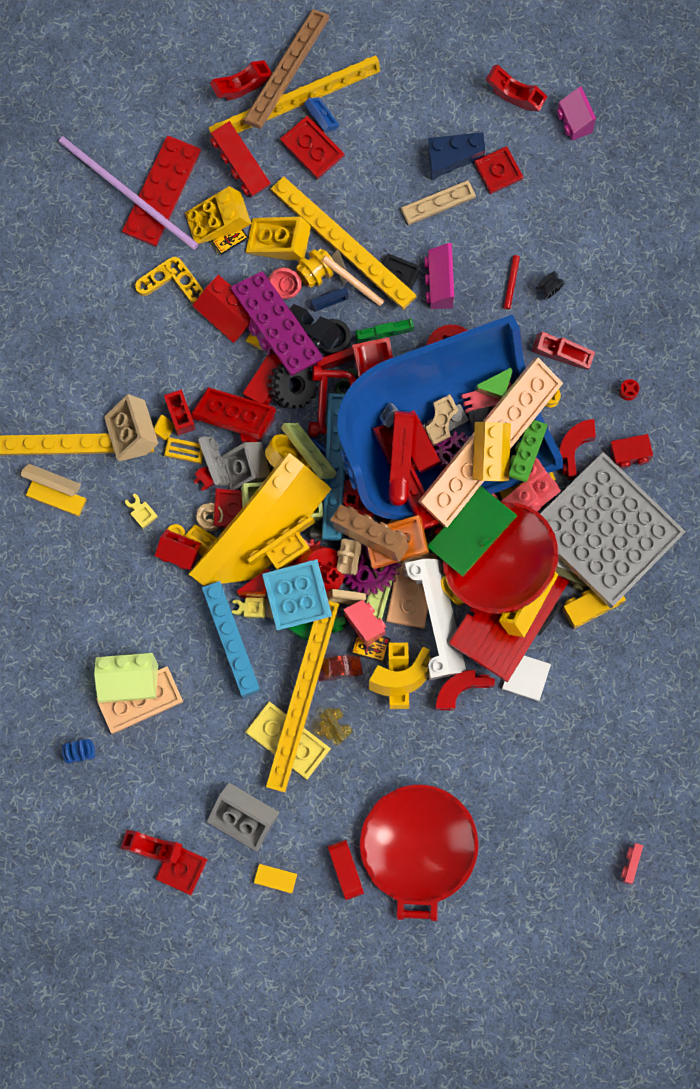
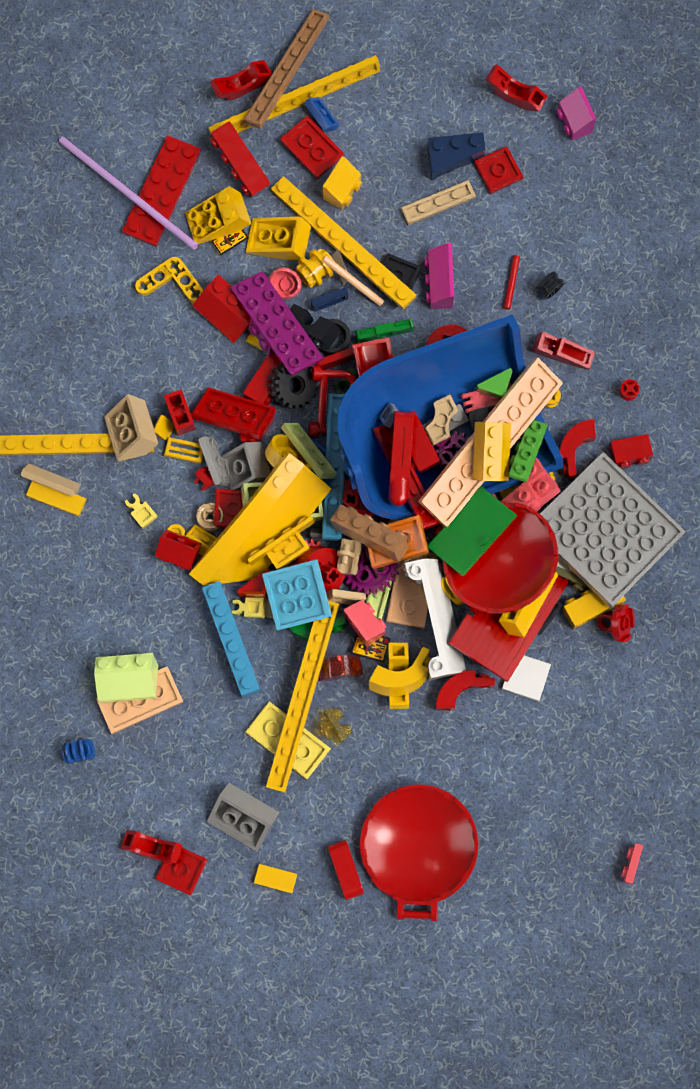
none -> yellow slope [323,156,362,210]
none -> red tile [597,603,635,643]

